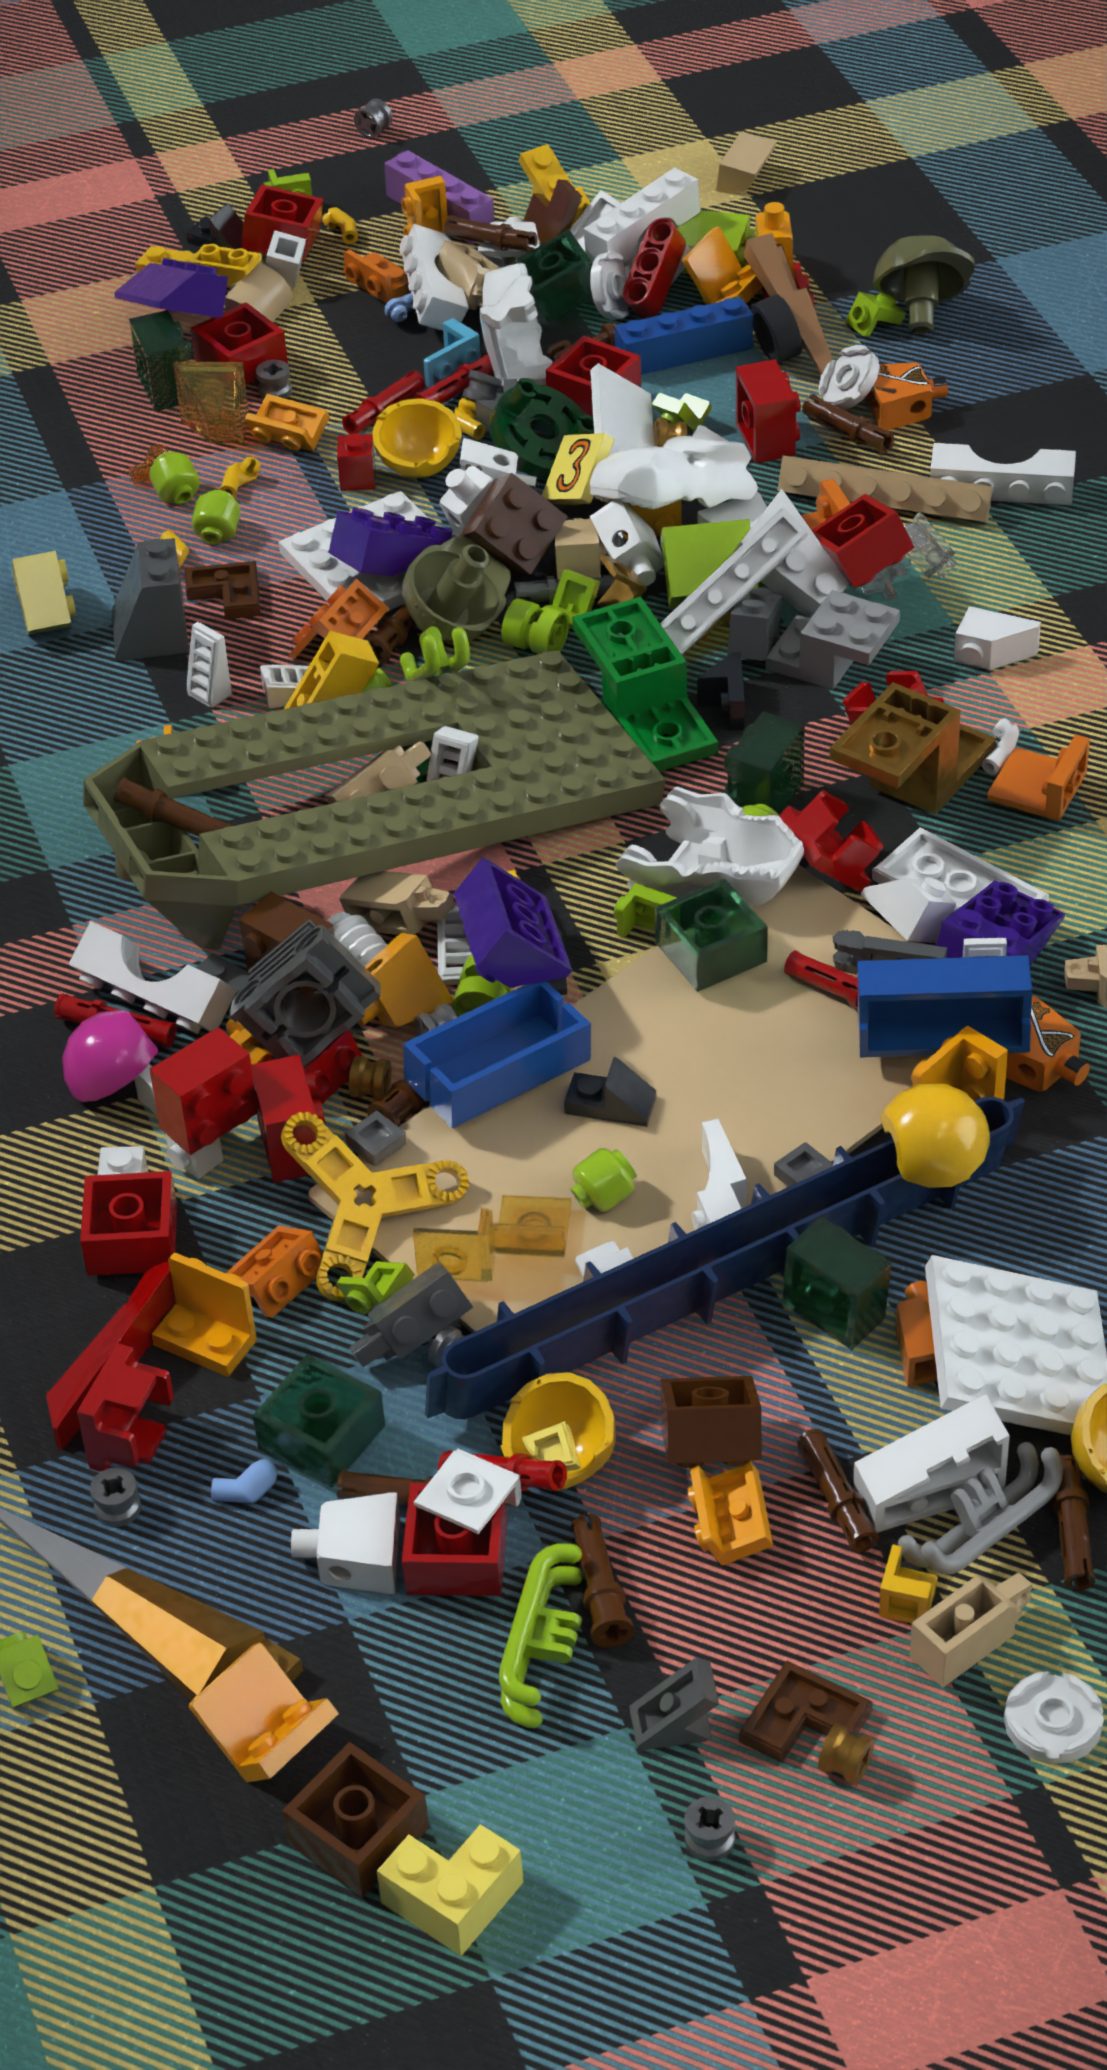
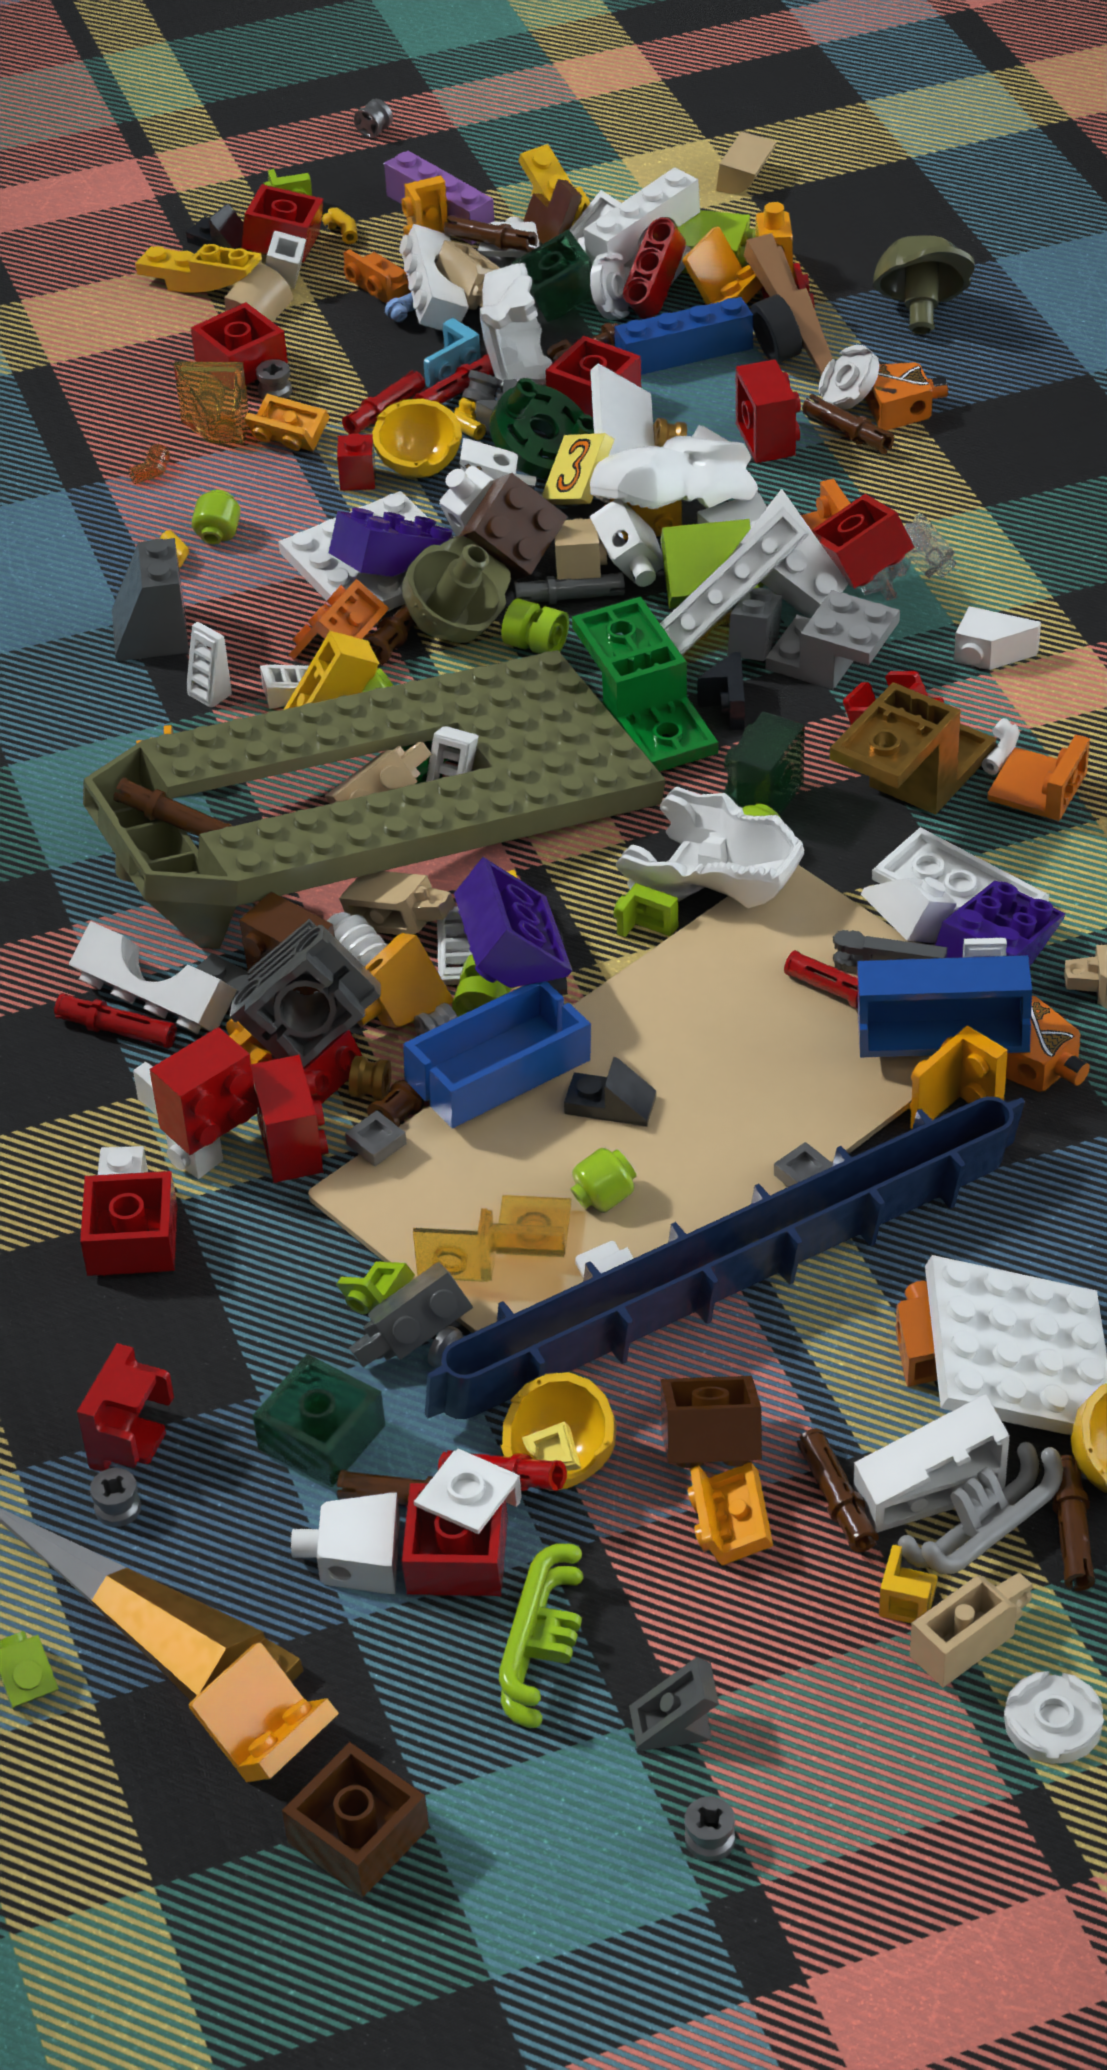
light yellow brick [12,551,77,635] -> none
red wedge [46,1261,176,1450] -> none
dark pink cylinder [62,1010,158,1102] -> none
dark purple slope [114,258,228,318] -> none
clear green brick [129,310,197,412] -> none
lime head [149,451,201,504] -> none
light orange bracket [152,1253,257,1377] -> none
reddish brown tile [184,561,261,619] -> none
light blue arm [211,1459,277,1503] -> none
yellow arm [220,457,261,498] -> none
orange bracket [226,1225,323,1318] -> none
yellow piece [281,1112,469,1301] -> none
light yellow brick [377,1824,524,1956] -> none
lime piece [400,626,470,682] -> none
lime bracket [546,569,601,629] -> none
reddish brown pin [571,1514,634,1648] -> none
pearl gold bracket [598,554,647,608] -> none
bracket [652,393,712,434] -> none
clear green brick [655,878,768,992] -> none
white slope [691,1119,747,1230] -> none
reddish brown tile [739,1660,873,1763] -> none
tan plate [777,456,993,522] -> none
red panel [779,791,883,893] -> none
clear green brick [782,1216,892,1350] -> none
pearl gold wheel [818,1723,874,1786] -> none
lime bracket [846,292,906,337] -> none
yellow cylinder [880,1084,990,1188] -> none
white arch [930,443,1076,506] -> none

